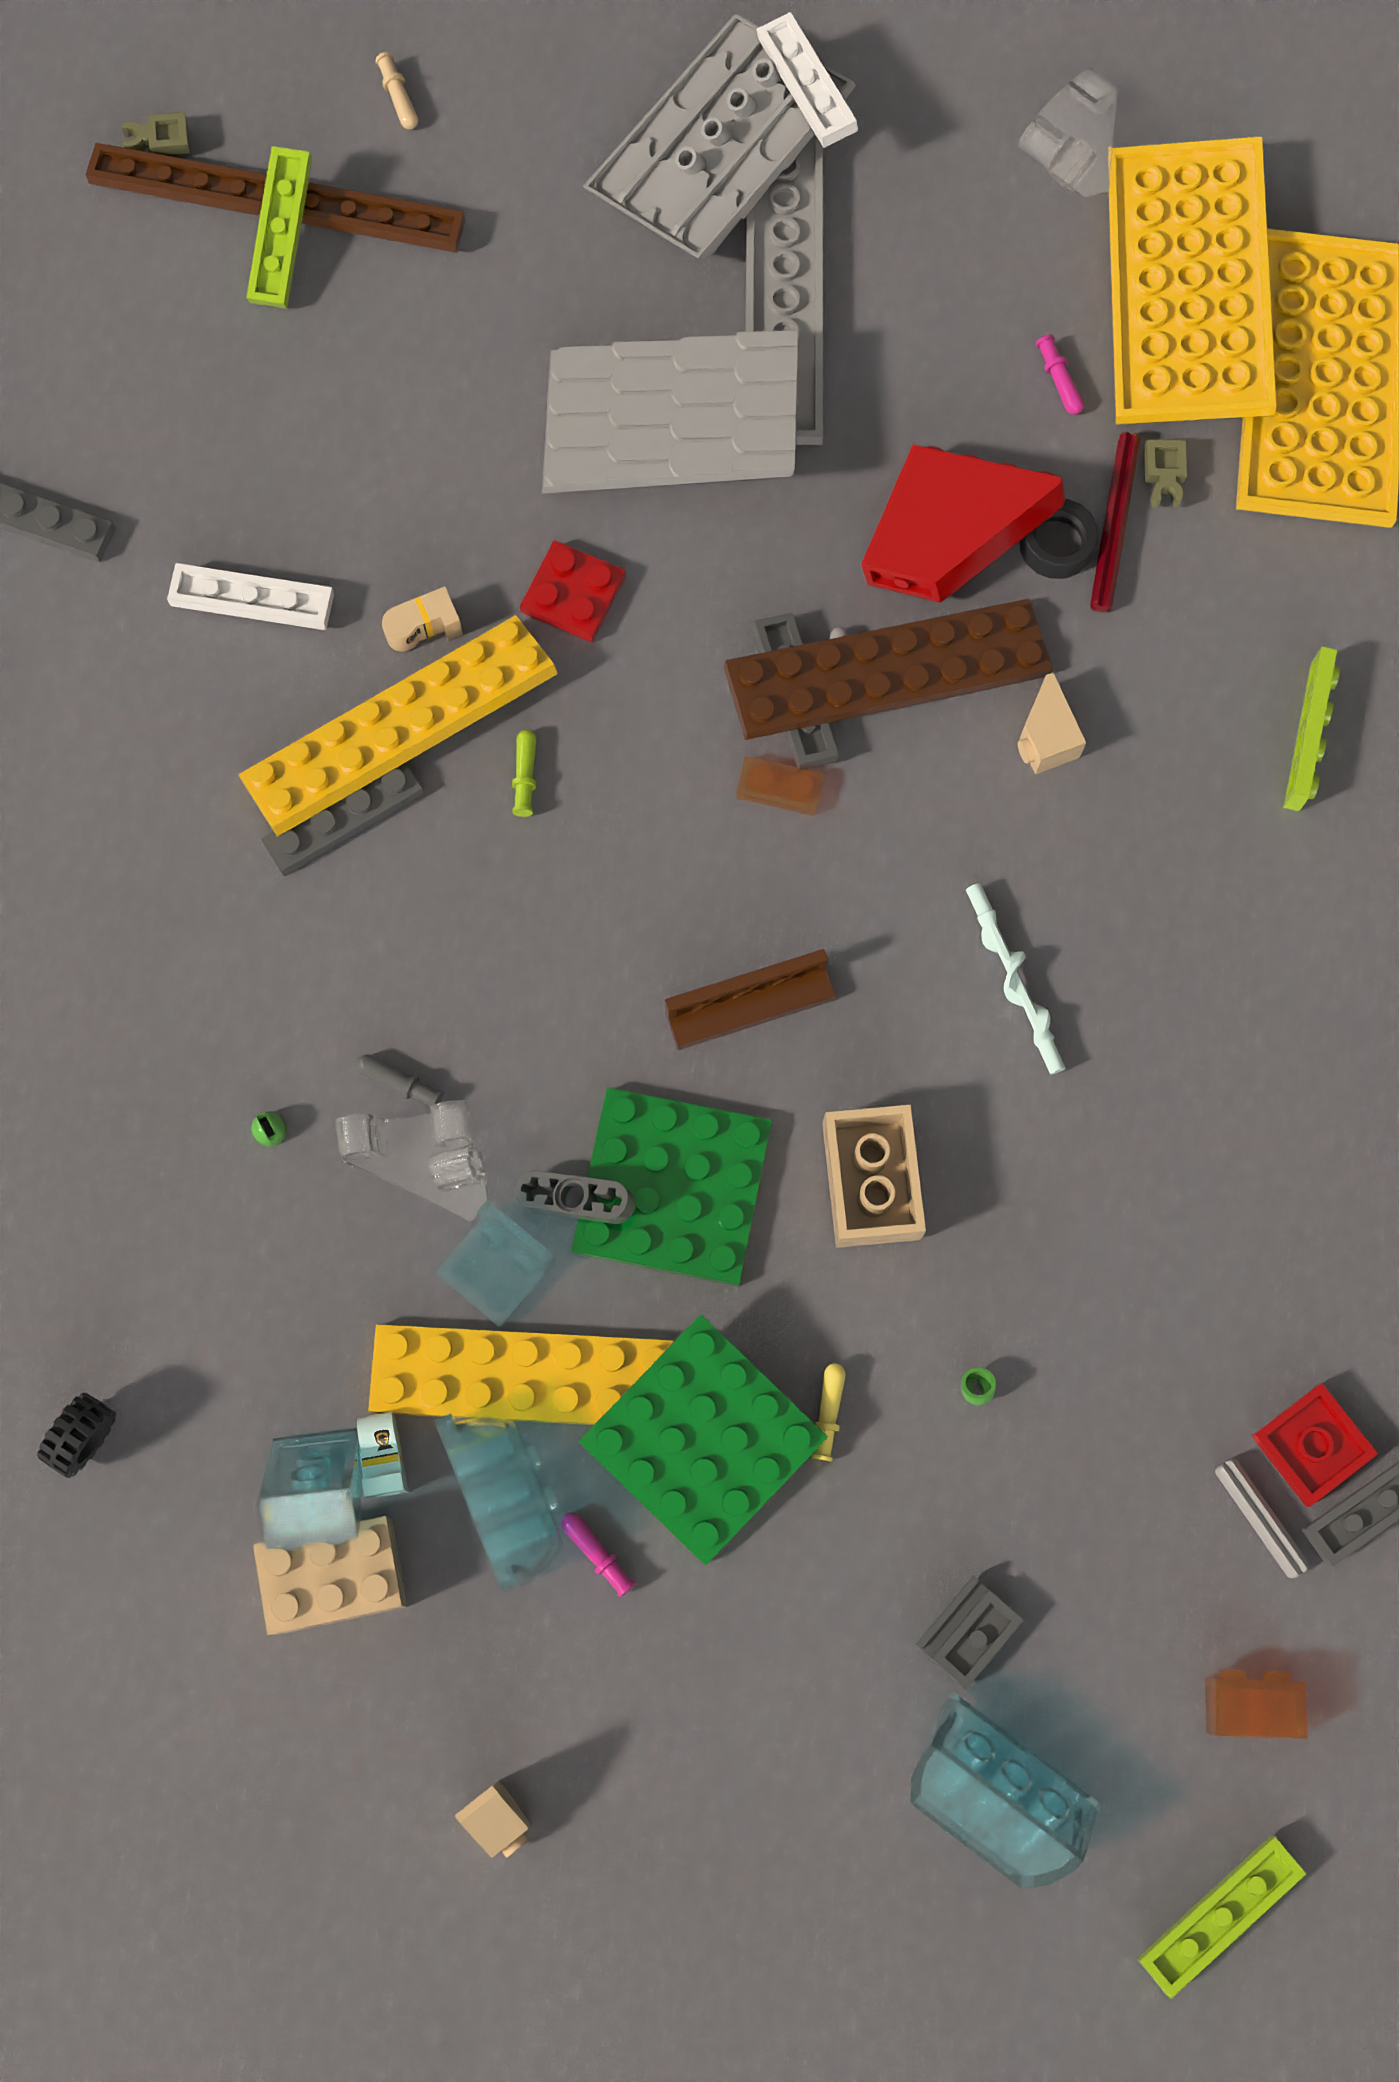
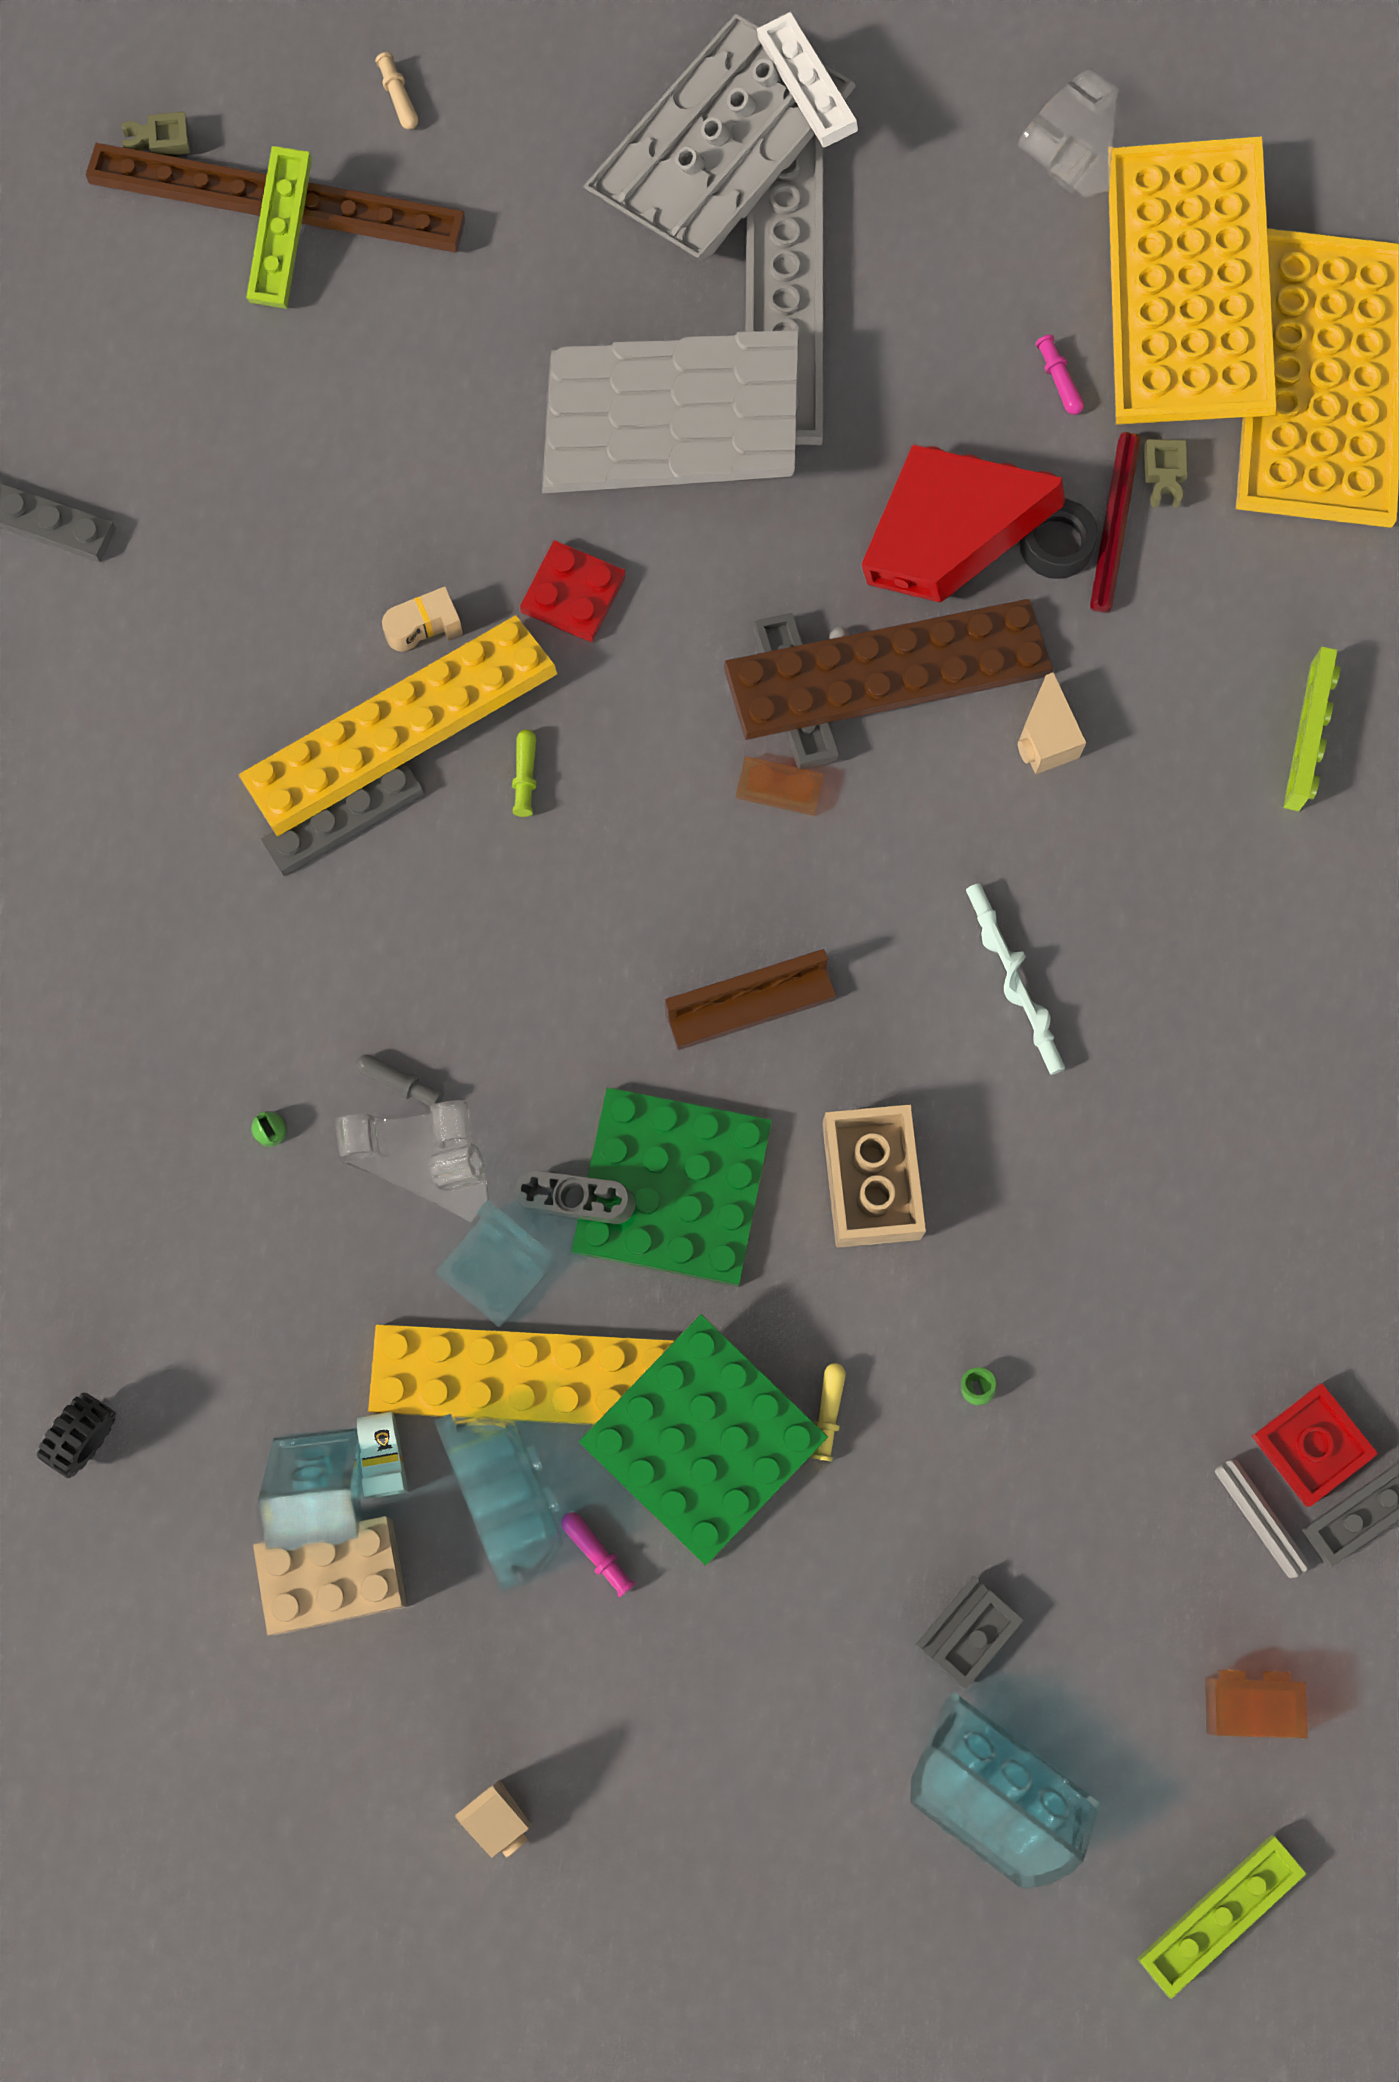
white plate [167,563,334,630] -> none

